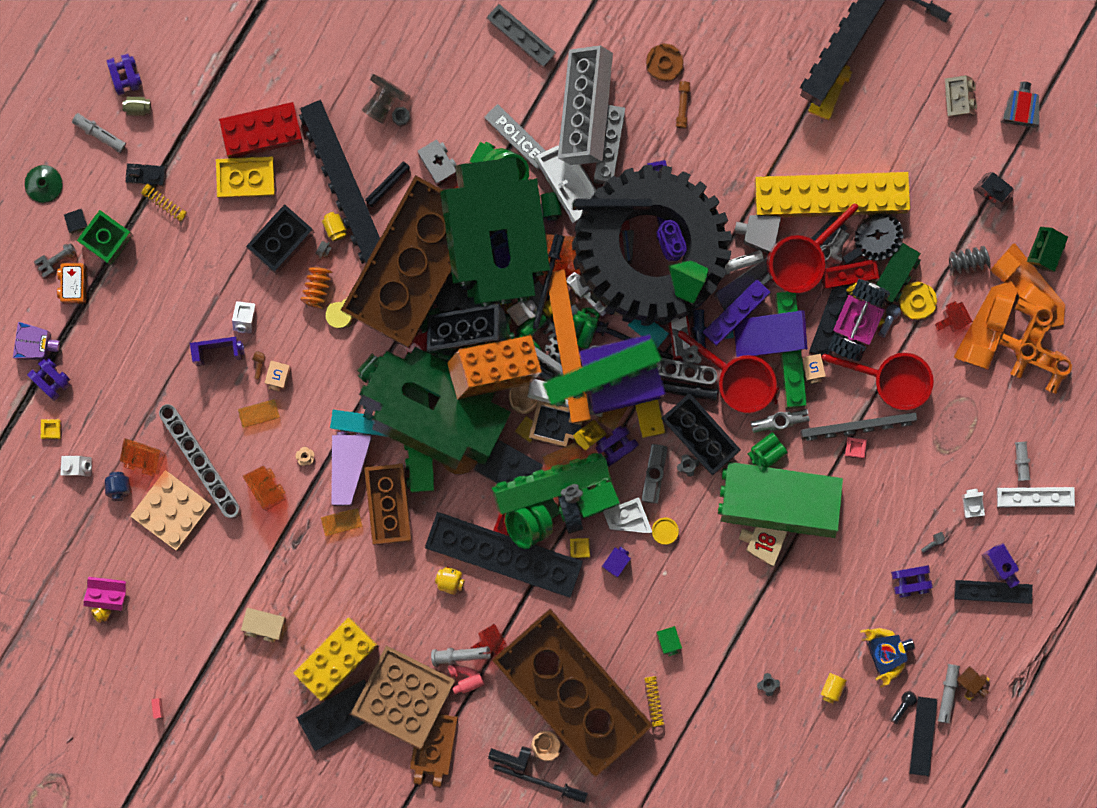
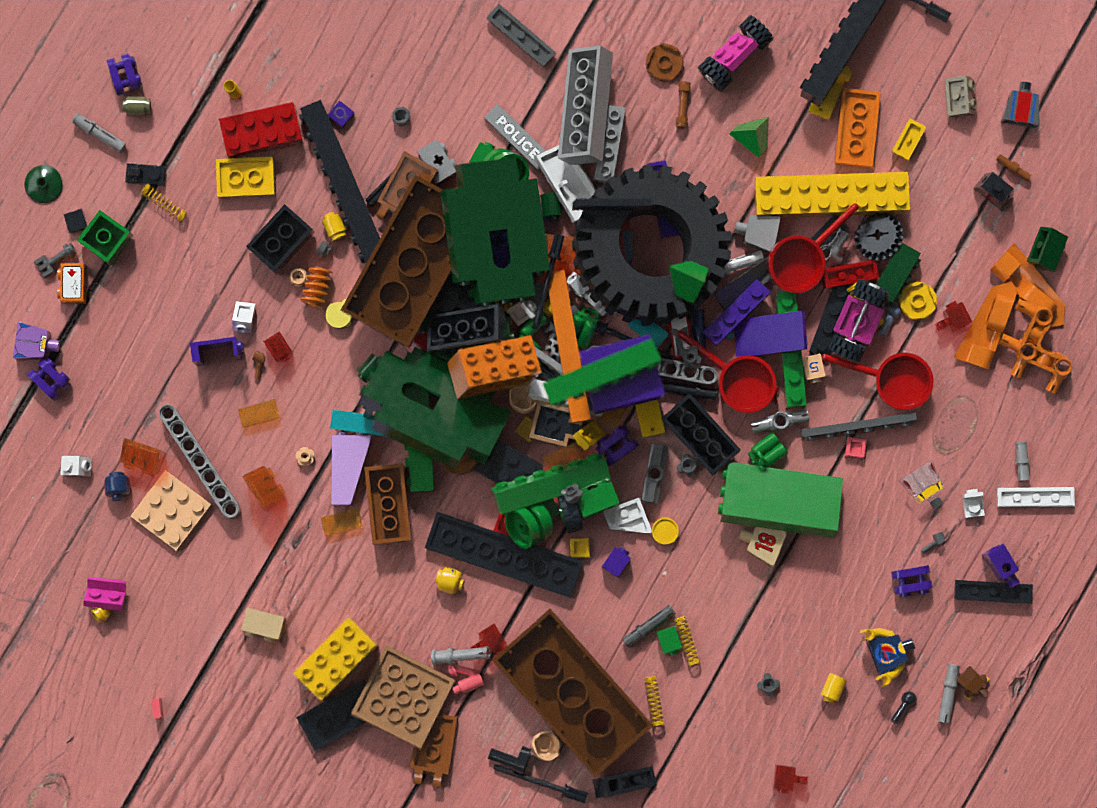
yellow tile [40,419,61,439] -> none
light nougat brick [265,361,291,391] -> none
clear smoke plant [361,74,411,124] -> none
dark purple brick [656,220,687,262] -> none
black tile [842,248,863,265] -> none
black tile [909,696,937,776] -> none
dark grey piece [949,246,991,276] -> none
none -> yellow piece [223,80,242,99]
none -> clear red brick [263,331,293,363]
none -> light nougat plate [289,268,308,287]
none -> dark purple tile [328,100,354,128]
none -> dark orange tile [376,151,438,220]
none -> black slope [592,766,657,799]
none -> dark grey pin [622,604,676,648]
none -> yellow piece [674,616,701,666]
none -> plate [698,15,774,92]
none -> green slope [729,117,769,158]
none -> clear red brick [772,765,808,794]
none -> orange plate [834,88,881,168]
none -> yellow plate [891,118,926,161]
none -> clear torso [899,460,944,509]
none -> dark orange bar [996,154,1031,181]

